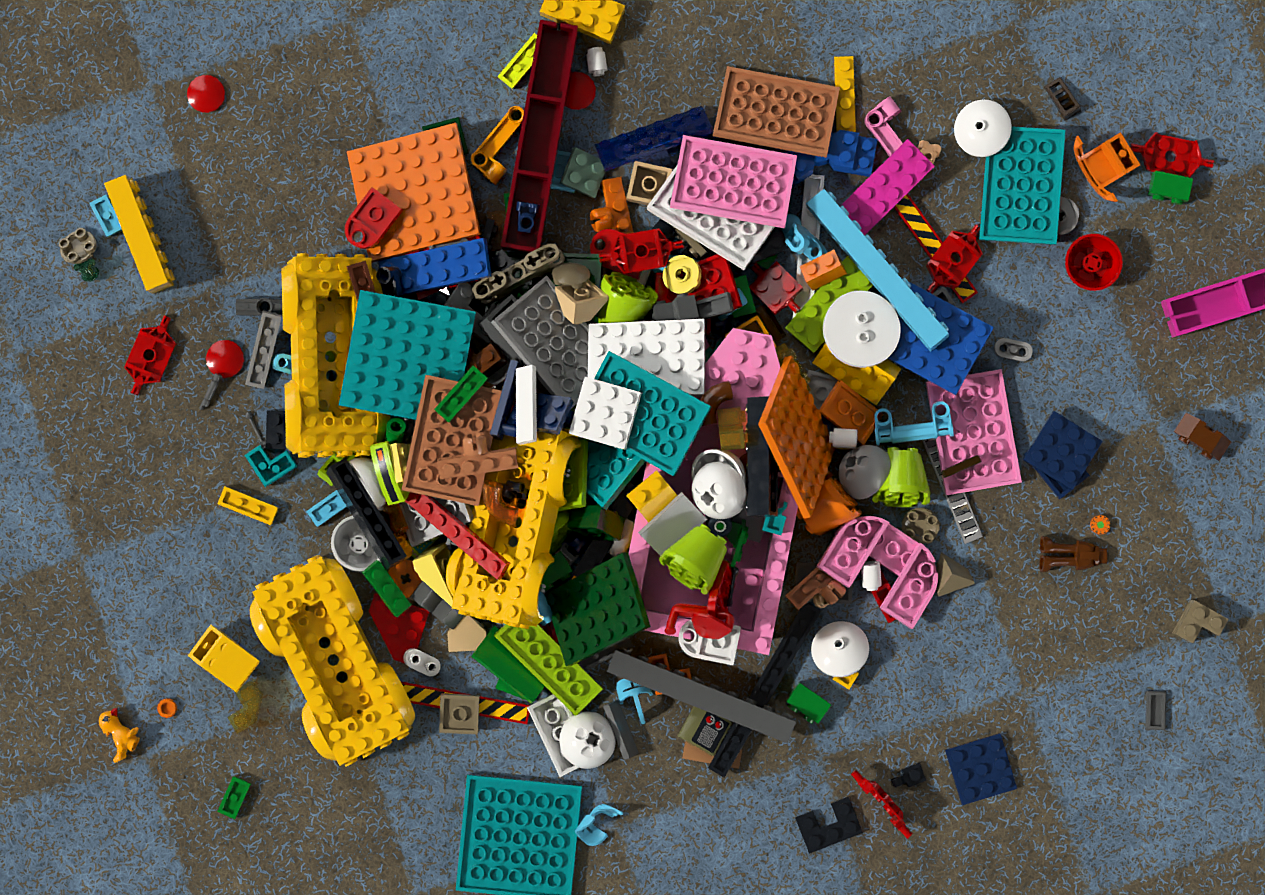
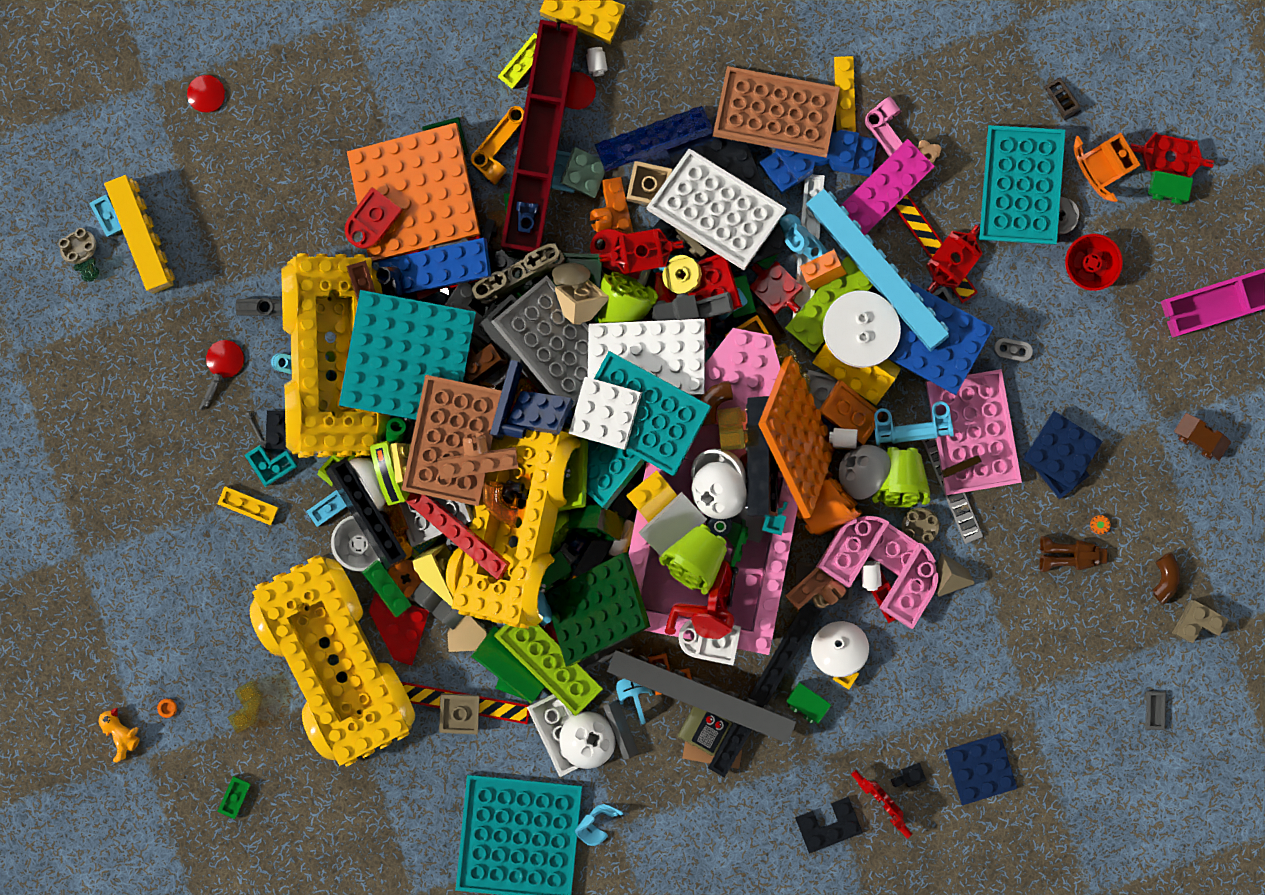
red plate [124,315,177,396] -> none
yellow slope [188,625,260,692] -> none
light grey plate [245,310,282,389] -> none
white plate [403,648,440,676] -> none
green plate [434,366,488,423] -> none
white tile [516,365,537,445] -> none
bright pink plate [670,135,797,228] -> none
white dish [954,100,1012,157] -> none
none -> reddish brown cylinder [1151,552,1180,605]

